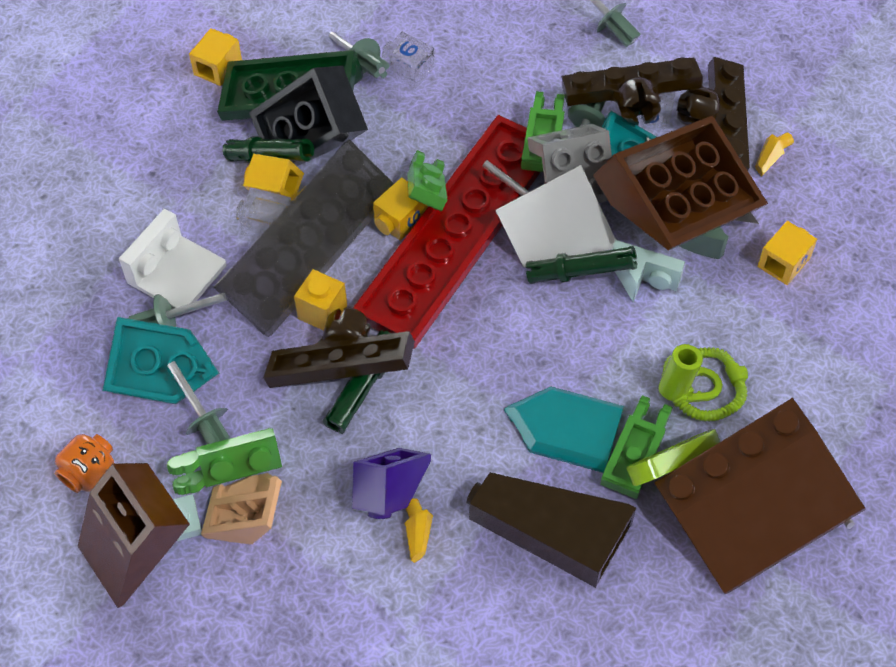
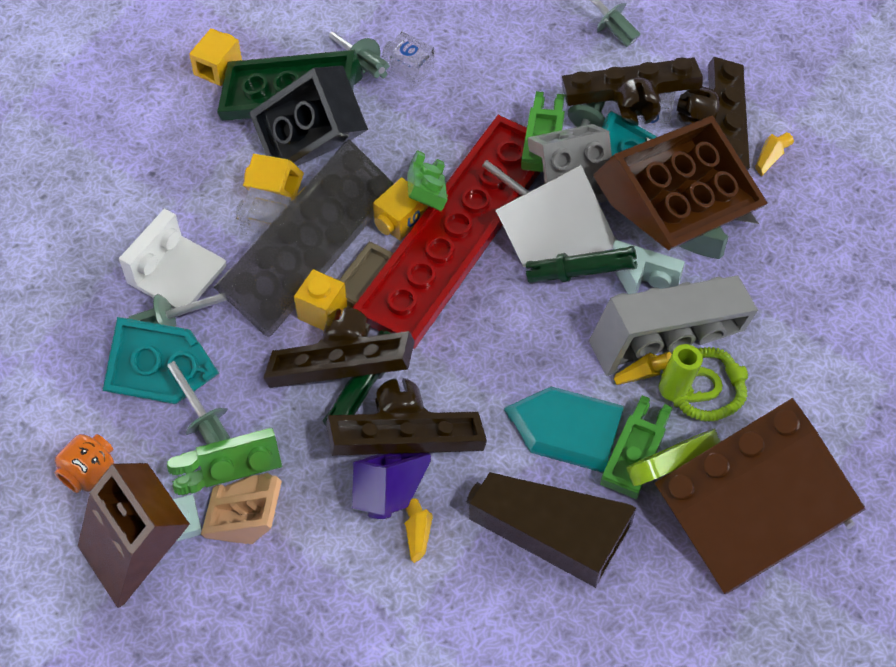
dark green pin [222,136,314,163] -> none
yellow brick [757,220,818,285] -> none
none -> dark brown plate [326,378,487,456]
none -> dark tan tile [339,241,393,308]
none -> light grey wedge [589,275,758,376]
none -> yellow bar [613,352,672,385]

